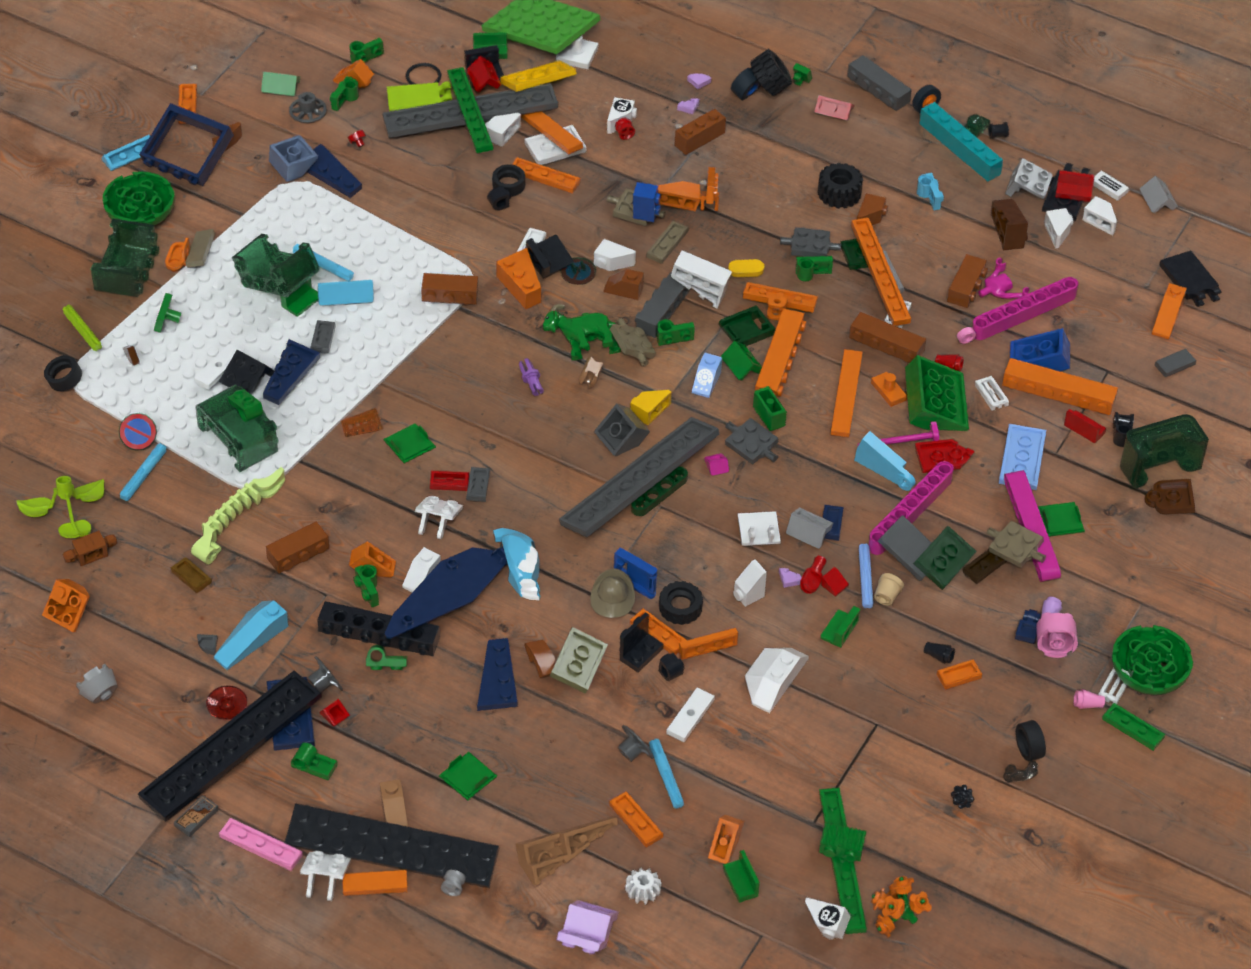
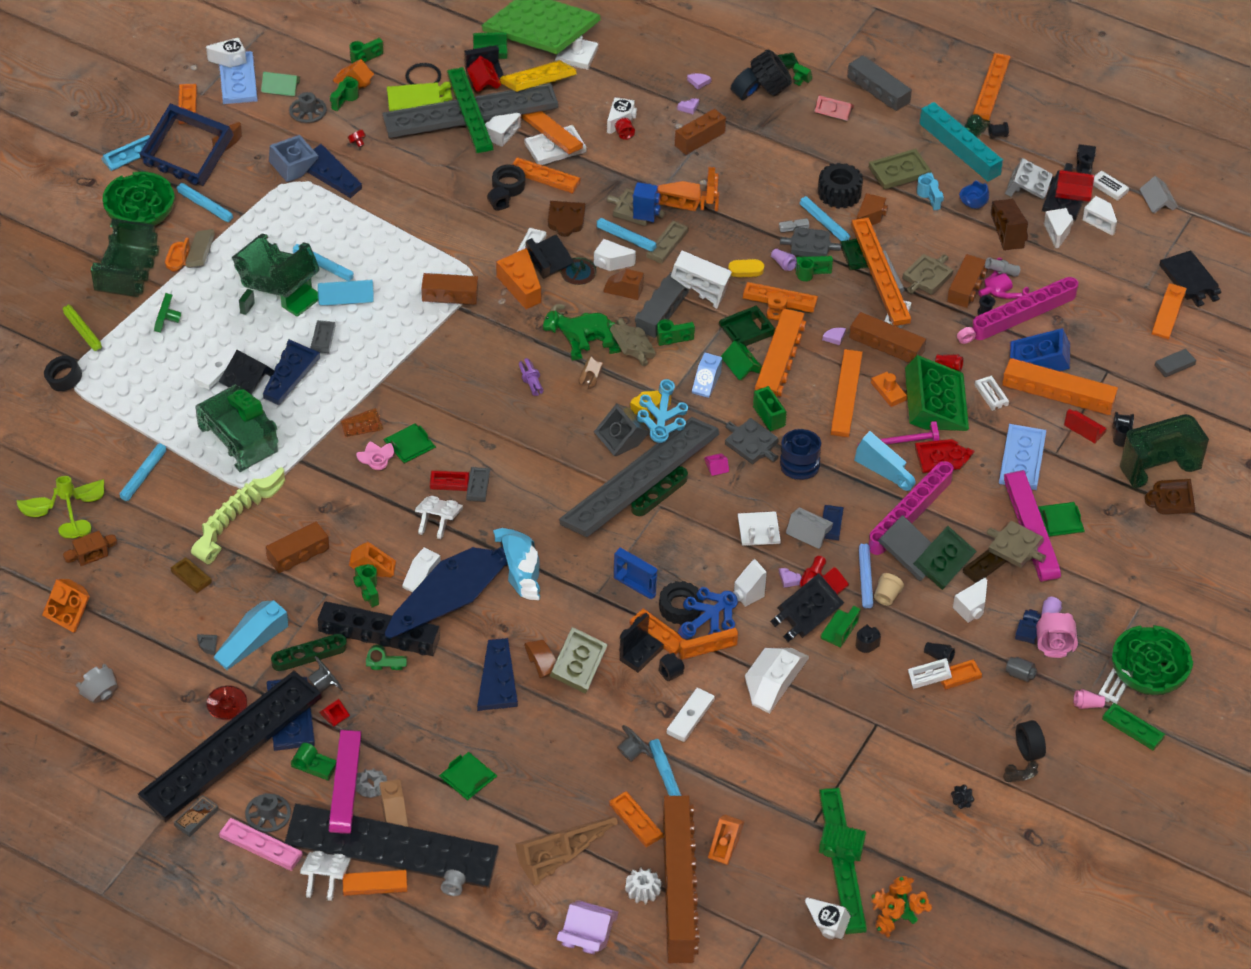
piece [119,413,157,451] -> none
reddish brown tile [123,345,140,366] -> none
dark tan hat [590,568,635,618] -> none
green panel [723,850,760,903] -> none
black wheel [912,85,941,114] -> none
none -> medium azure axle [177,183,233,222]
none -> white slope [206,38,246,67]
none -> light blue tile [219,51,258,104]
none -> dark green tile [239,289,255,315]
none -> dark grey wheel [245,793,291,832]
none -> dark green beam [271,634,347,671]
none -> dark pink beam [329,730,361,834]
none -> bright pink plate [356,442,394,470]
none -> light grey gear [356,768,387,798]
none -> reddish brown plate [548,200,586,237]
none -> medium azure axle [597,218,657,252]
none -> medium azure plant [637,379,688,443]
none -> dark orange brick [663,796,699,963]
none -> blue plant [678,587,738,640]
none -> black tile [770,573,844,642]
none -> lavender cone [771,249,796,271]
none -> dark green tile [777,52,799,70]
none -> light grey piece [779,218,809,232]
none -> dark blue wheel [780,429,822,480]
none -> medium azure axle [800,196,851,241]
none -> lavender tile [822,328,846,345]
none -> black plate [855,624,881,653]
none -> olive plate [869,149,931,189]
none -> dark tan plate [902,254,953,295]
none -> white tile [908,658,952,689]
none -> white slope [953,578,987,623]
none -> blue hair [959,180,990,209]
none -> orange tile [973,53,1011,121]
none -> black bush [977,295,995,316]
none -> light grey pin [985,257,1020,277]
none -> dark grey brick [1006,657,1037,682]
none -> black piece [1076,144,1096,174]

